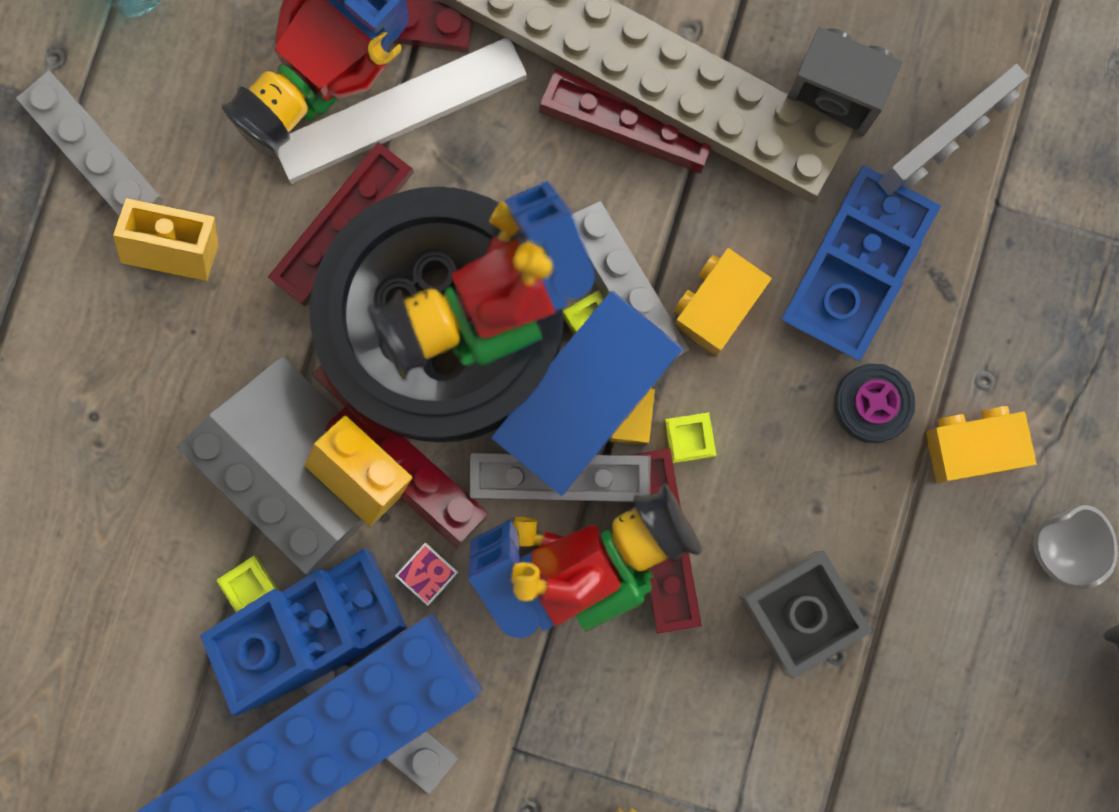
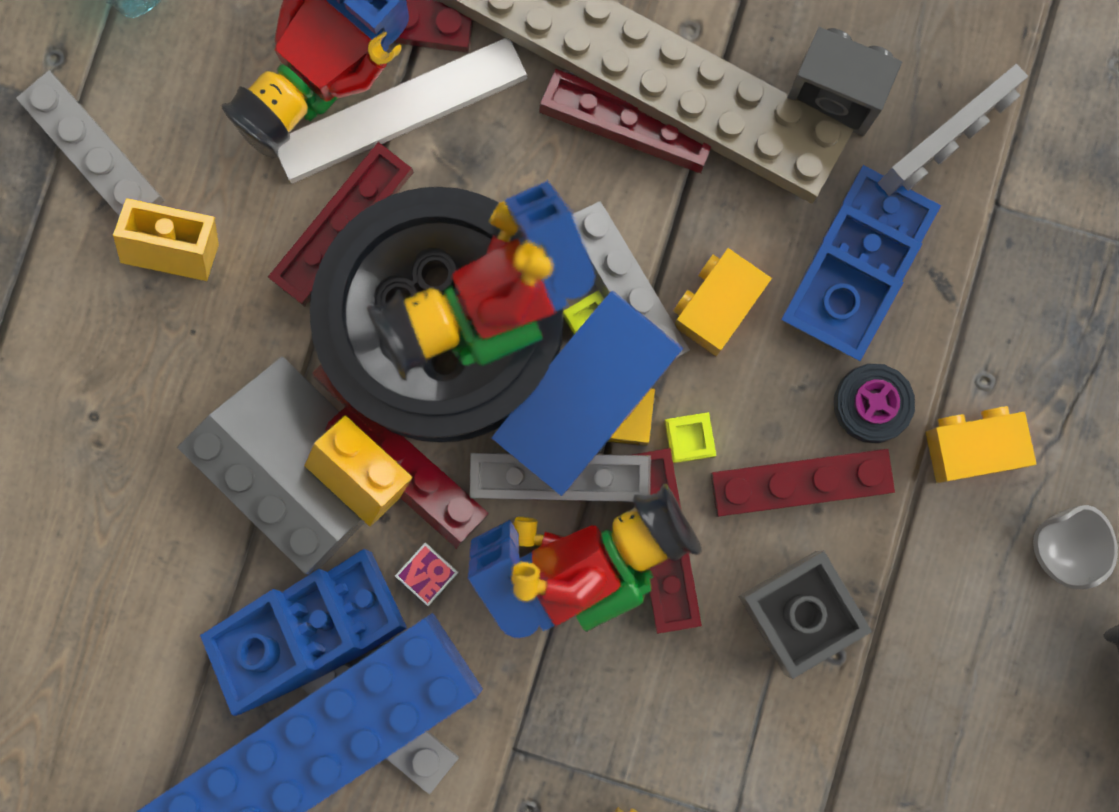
neon yellow tile [216,556,279,612] -> none
none -> dark red plate [711,449,895,517]

